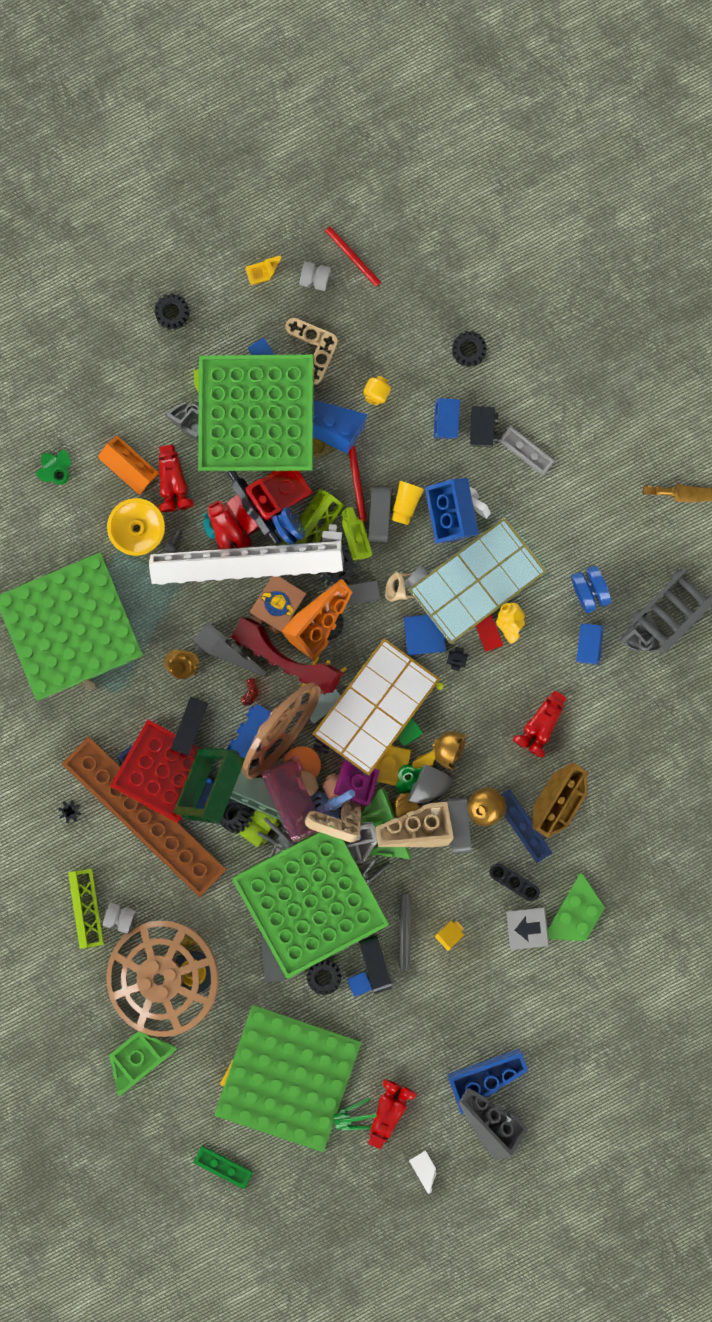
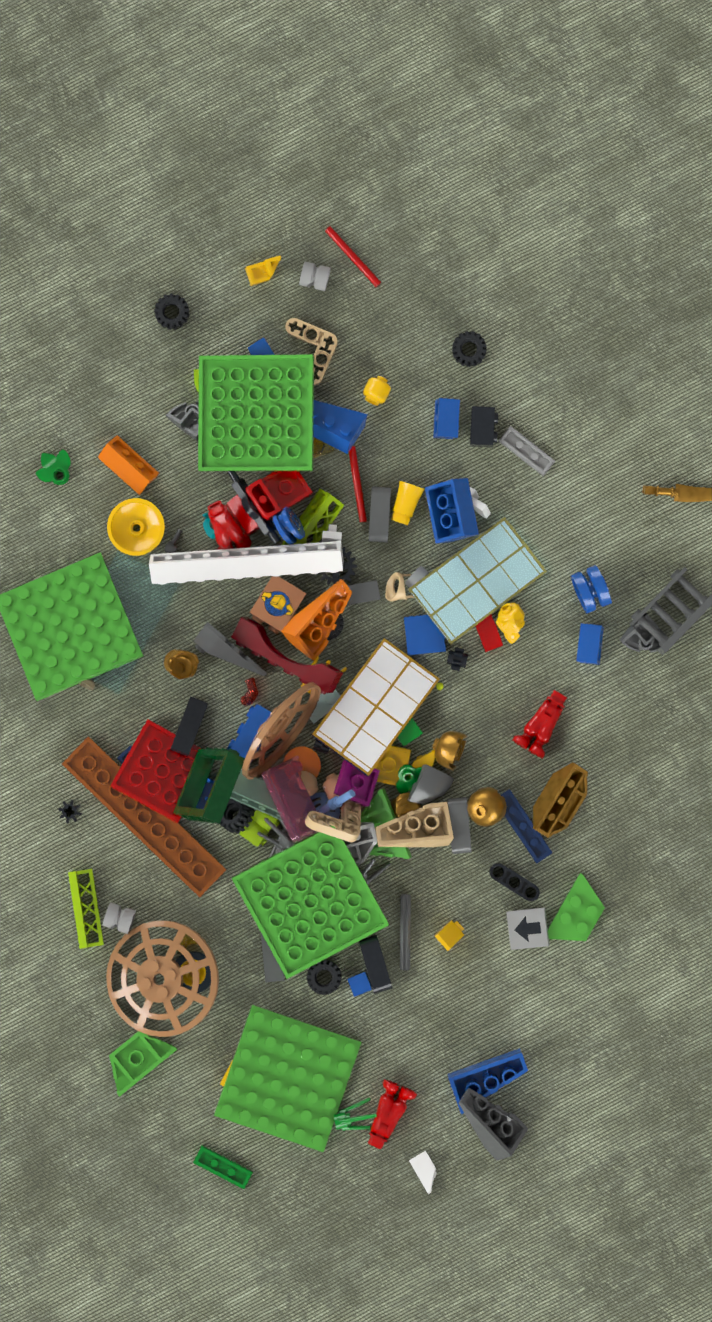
red piece [158,445,195,513] -> none
lime hinge [341,507,372,560] -> none

